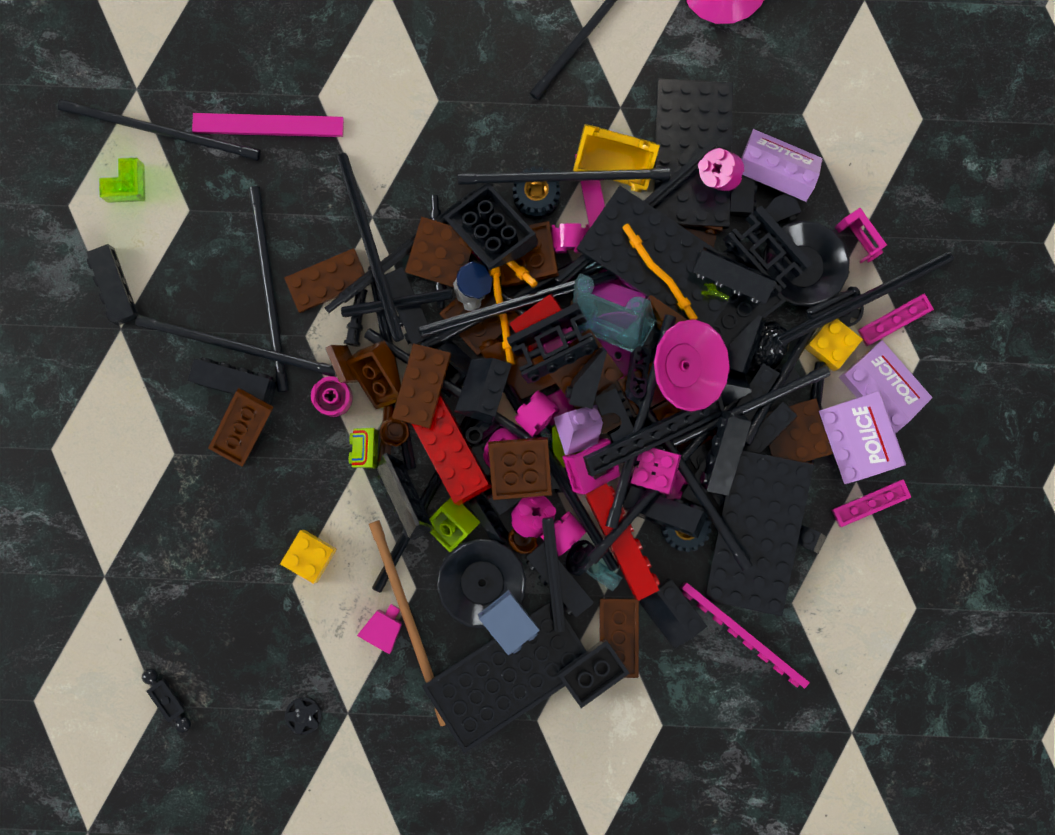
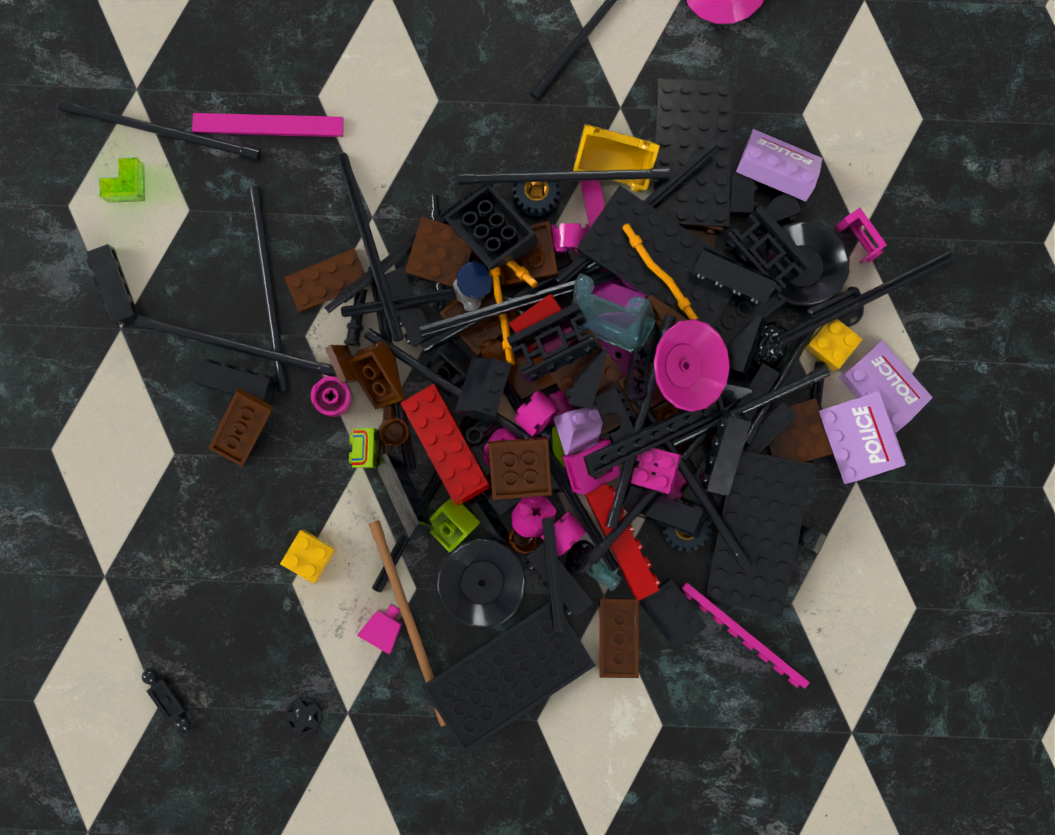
reddish brown plate [392,343,452,429] -> none
sand blue brick [478,590,540,655] -> none
black brick [557,638,630,709] -> none
brick [698,148,744,191] -> none
clear neon green hand [701,284,729,300] -> none
dark pink plate [832,480,911,527] -> none
dark pink tile [857,293,934,347] -> none

